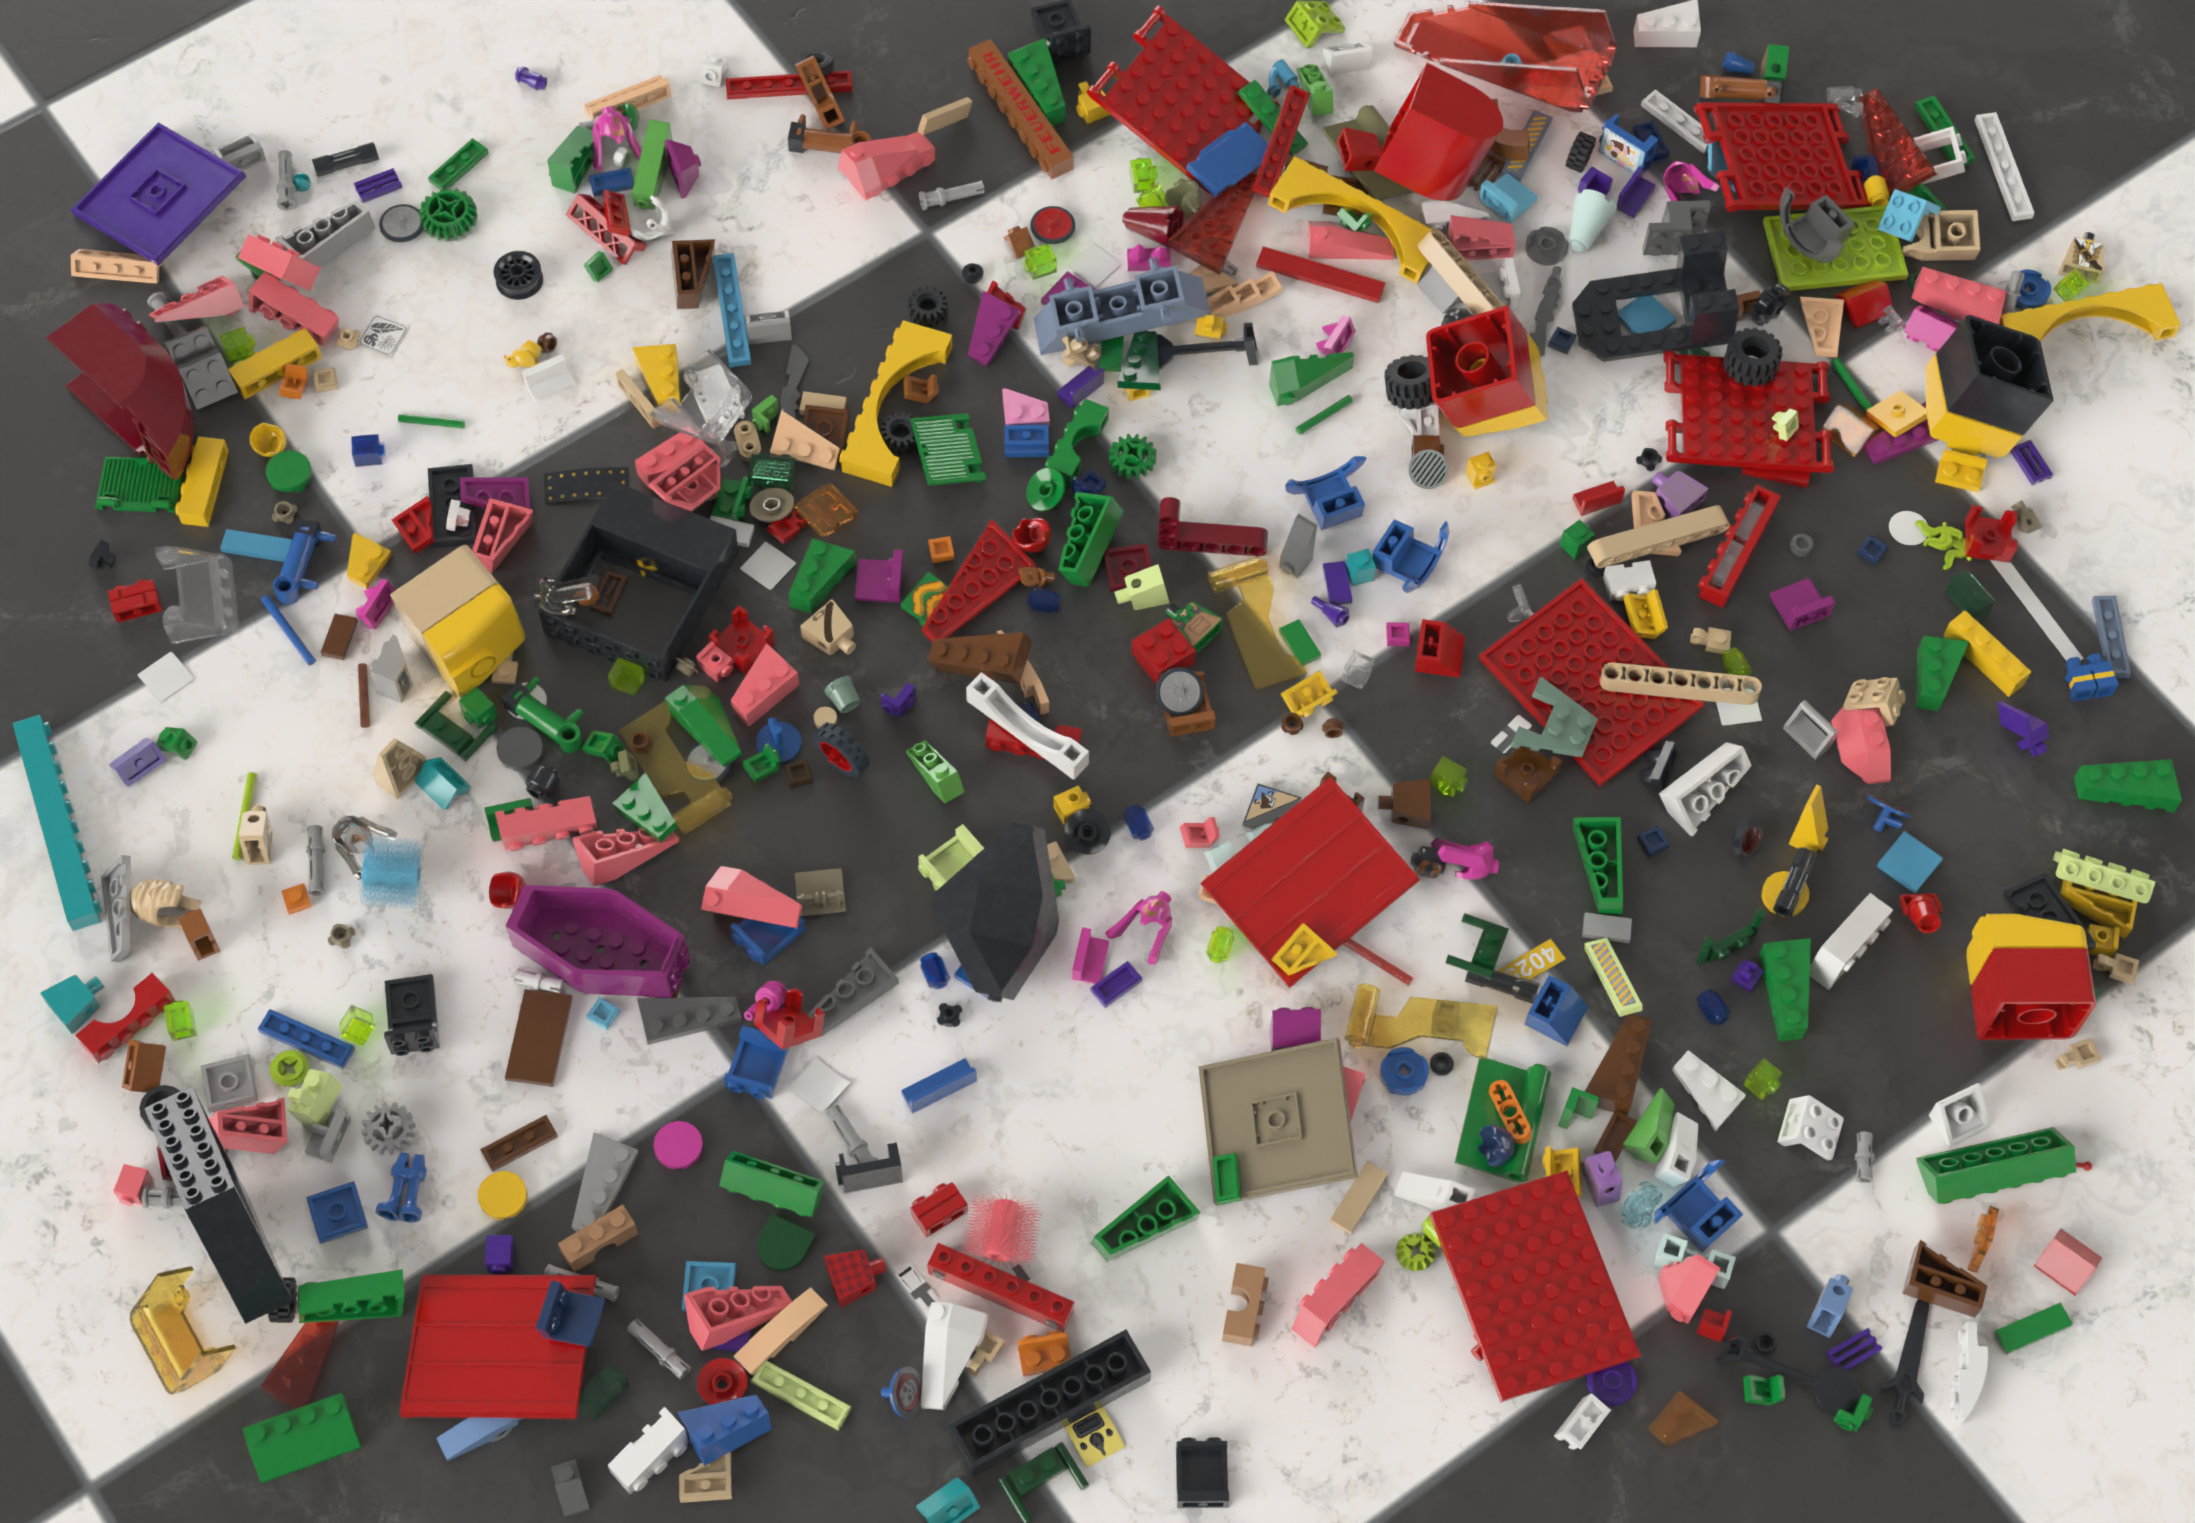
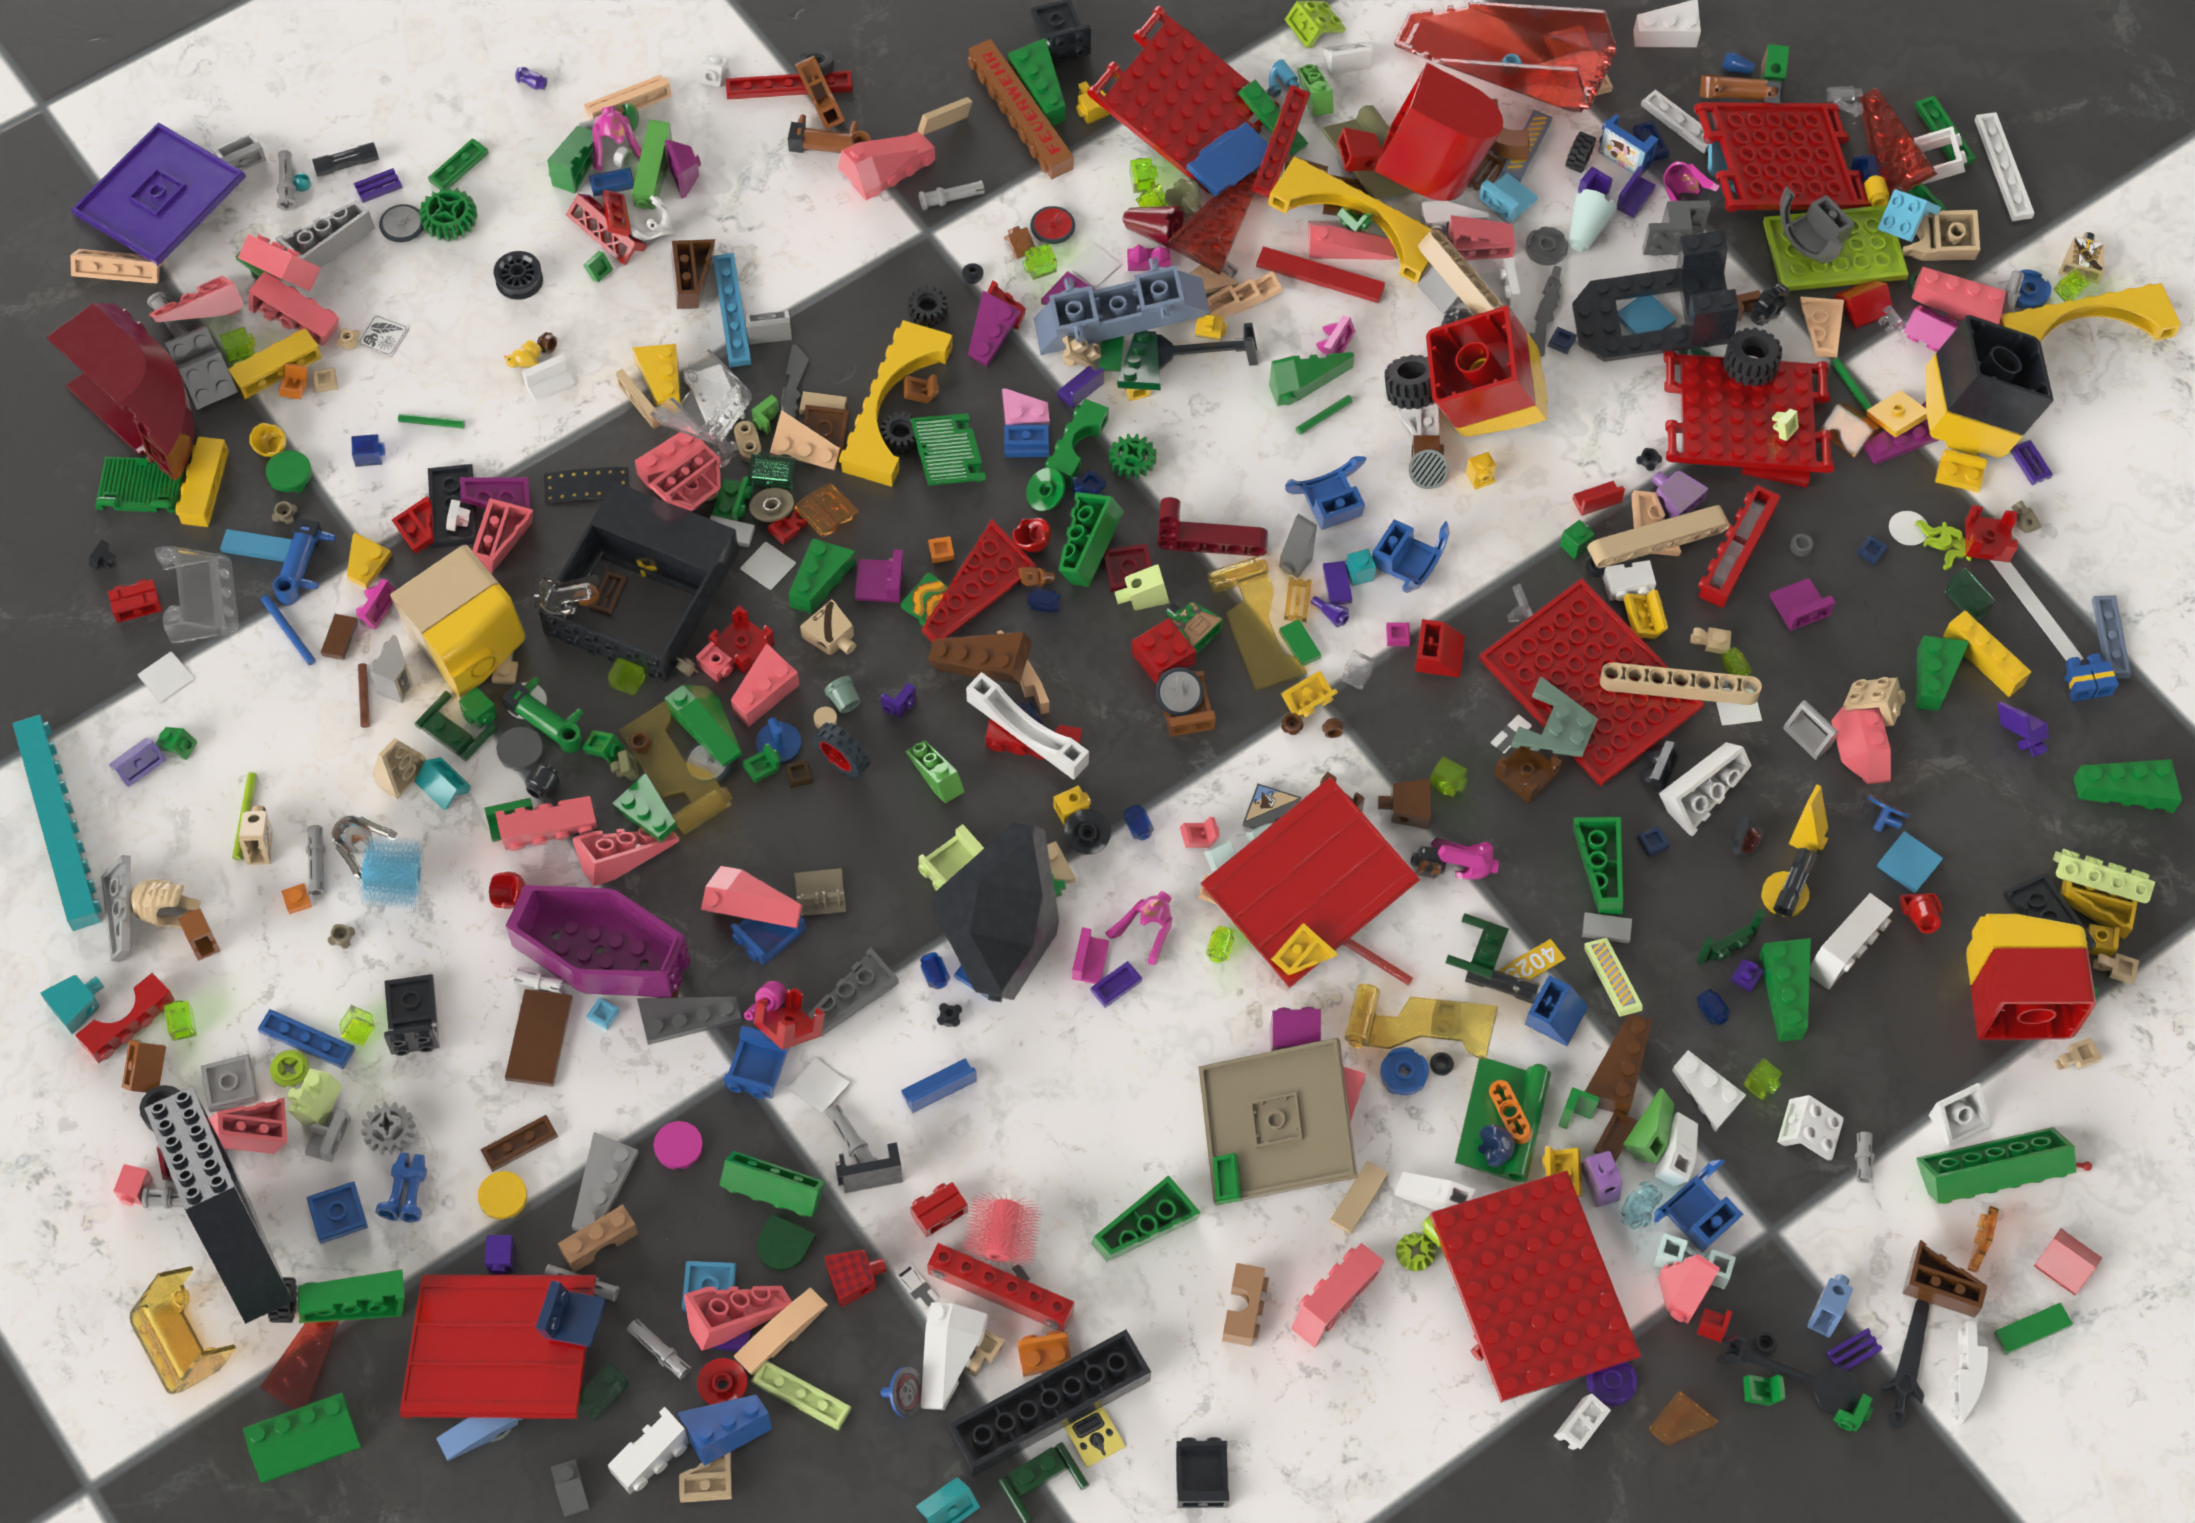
none -> clear yellow tile [1284,577,1312,622]

